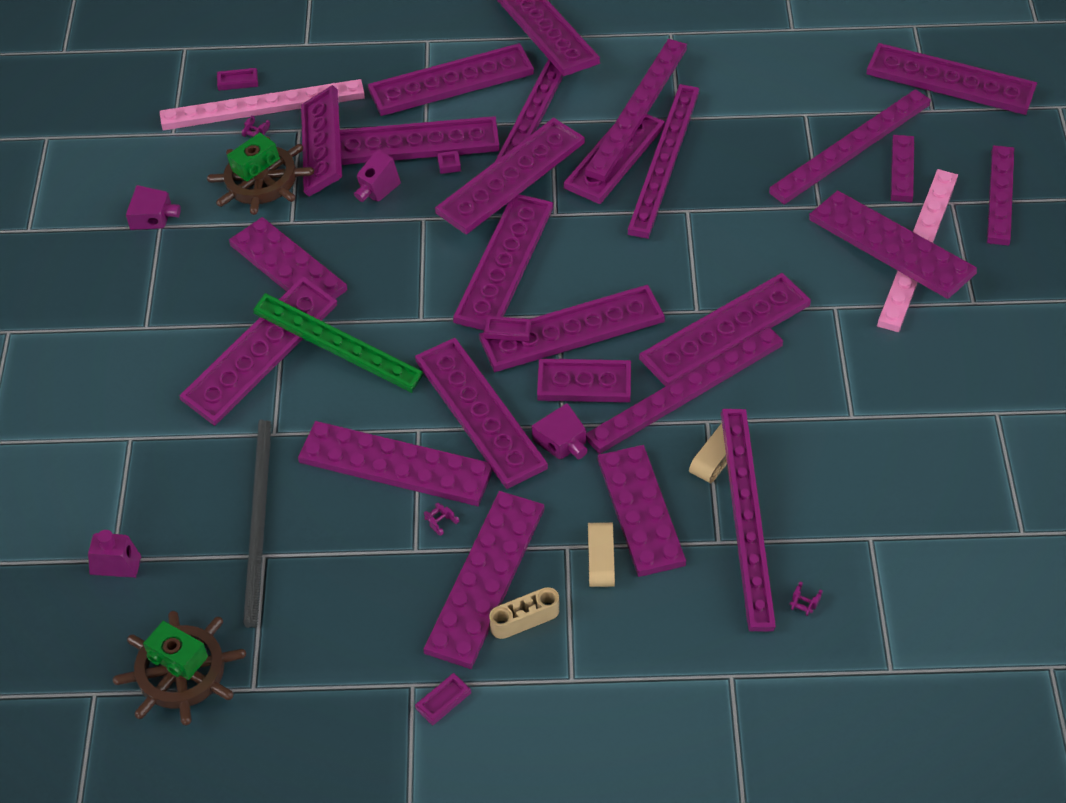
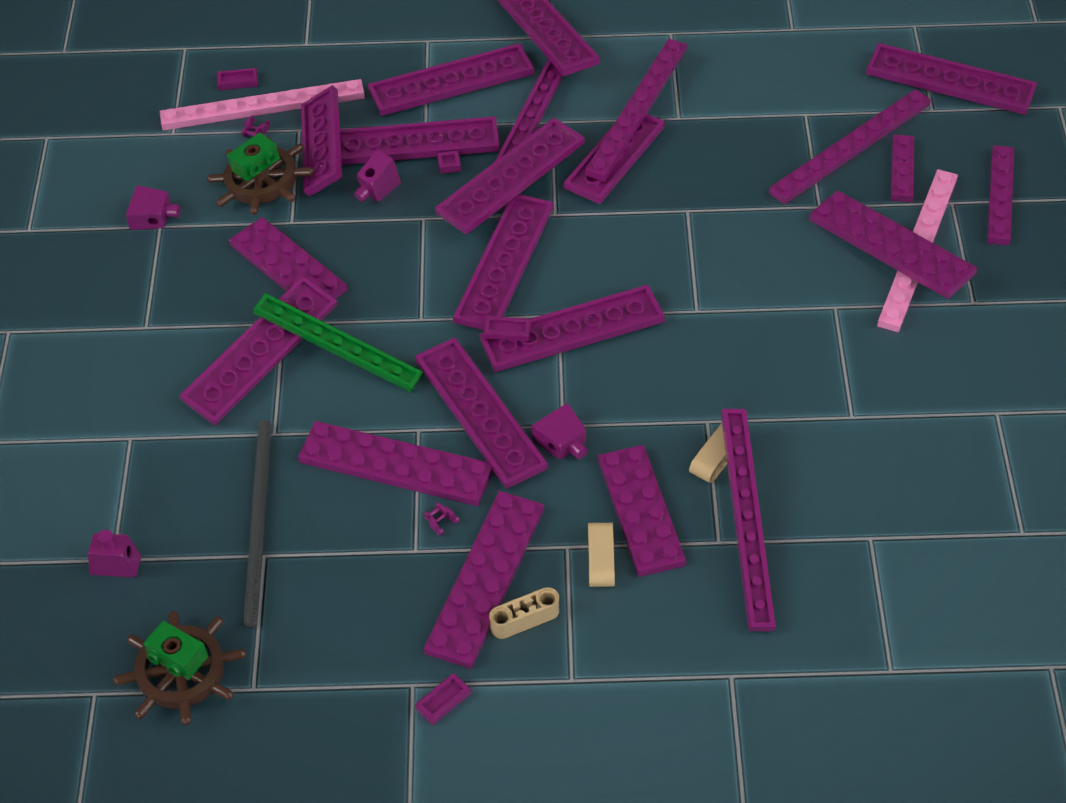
magenta plate [537,359,631,402] -> none
magenta plate [586,327,783,455] -> none
magenta plate [628,84,699,239] -> none
magenta plate [639,273,811,387] -> none
magenta piece [790,581,823,616] -> none

